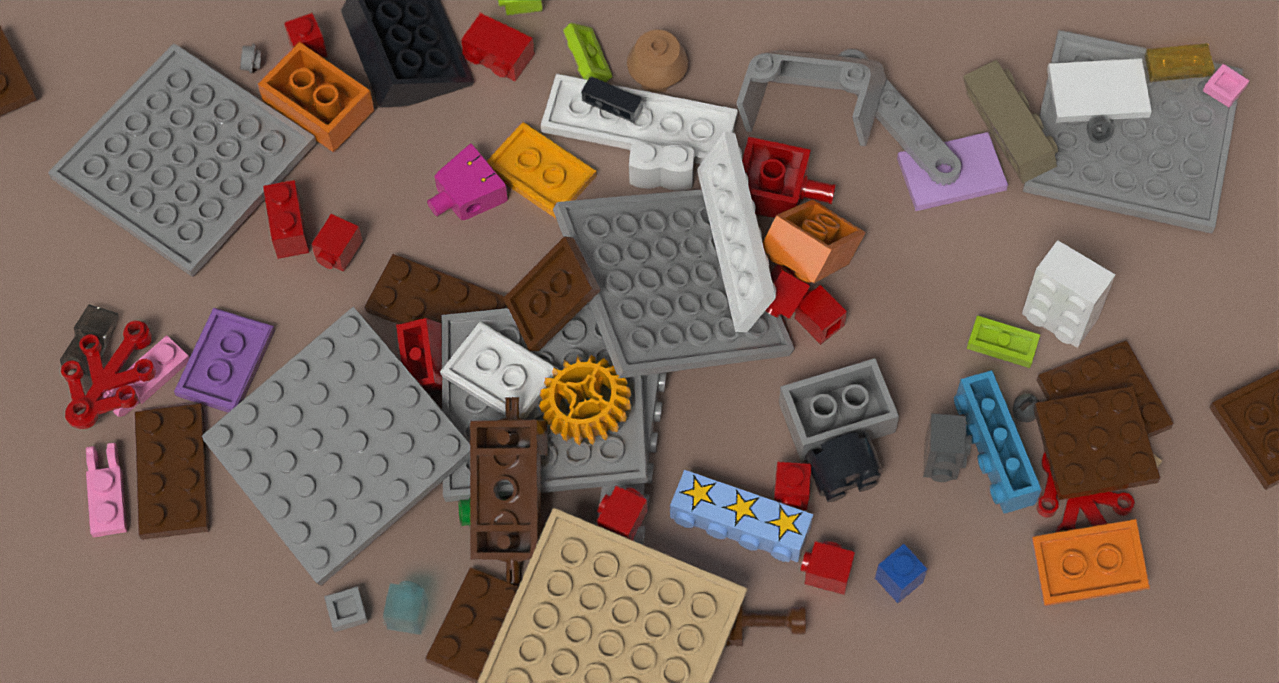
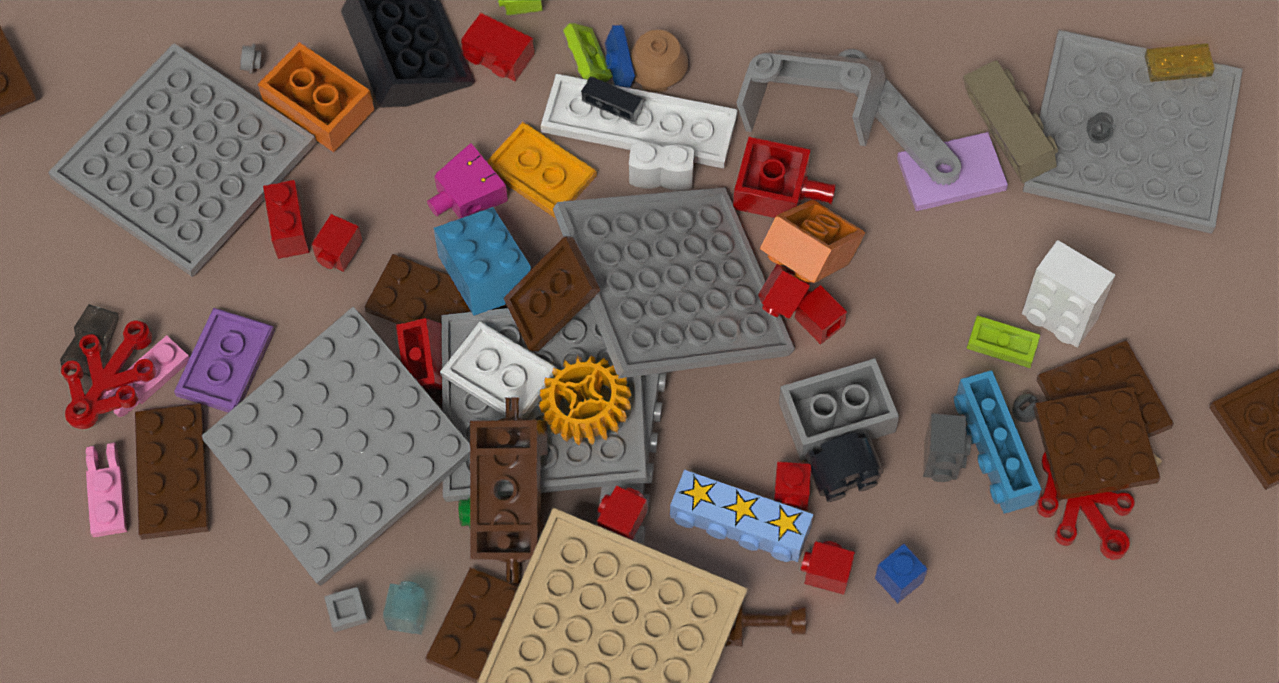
red brick [283,12,328,58] -> none
white plate [697,132,776,332] -> none
orange plate [1032,519,1150,606] -> none
white tile [1047,58,1152,123] -> none
bright pink plate [1203,64,1249,108] -> none
none -> dark azure brick [433,207,531,316]
none -> blue plate [605,25,635,88]

